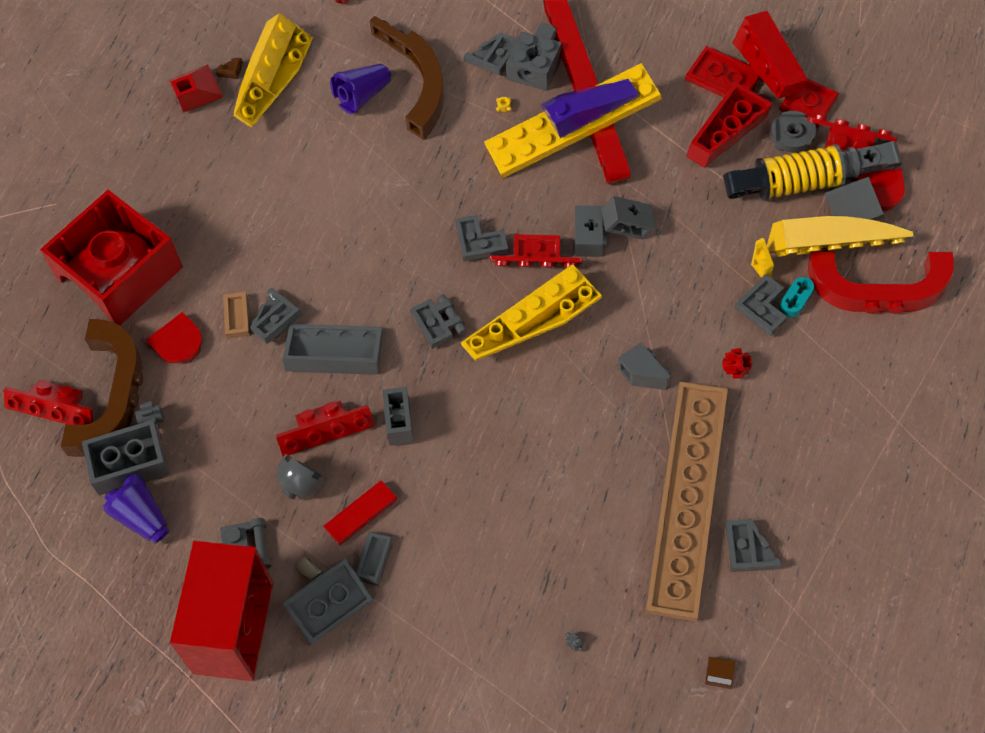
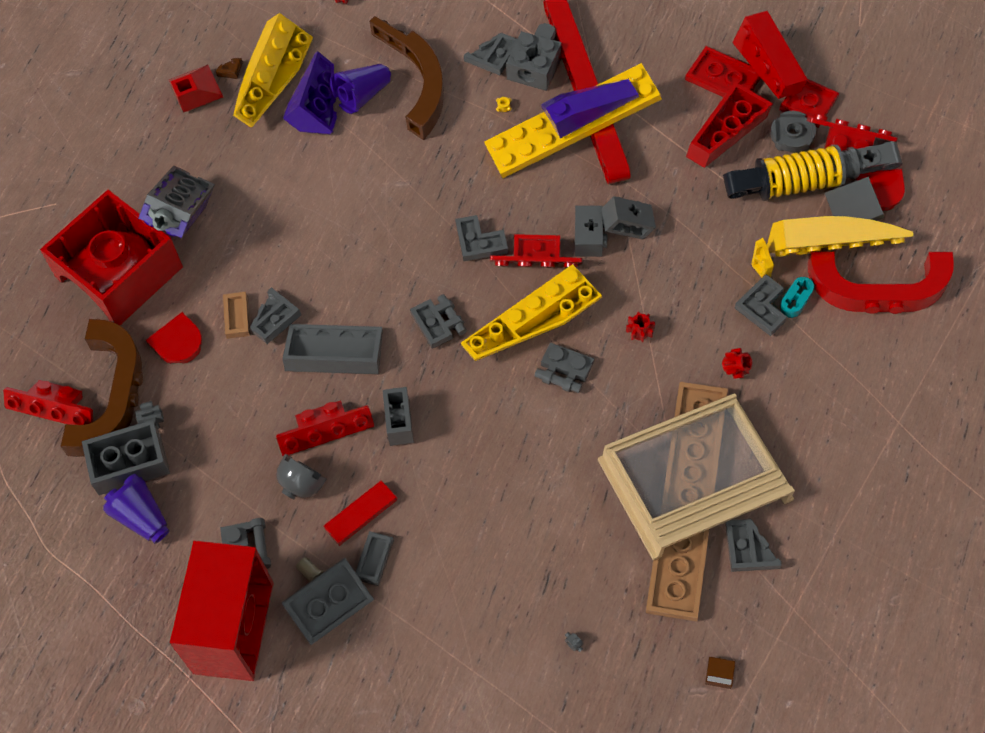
dark grey slope [617,343,671,390] -> none
none -> dark grey piece [138,166,215,238]
none -> dark purple wedge [283,51,337,134]
none -> dark grey plate [534,342,594,393]
none -> piece [597,393,795,560]
none -> red gear [626,311,655,342]

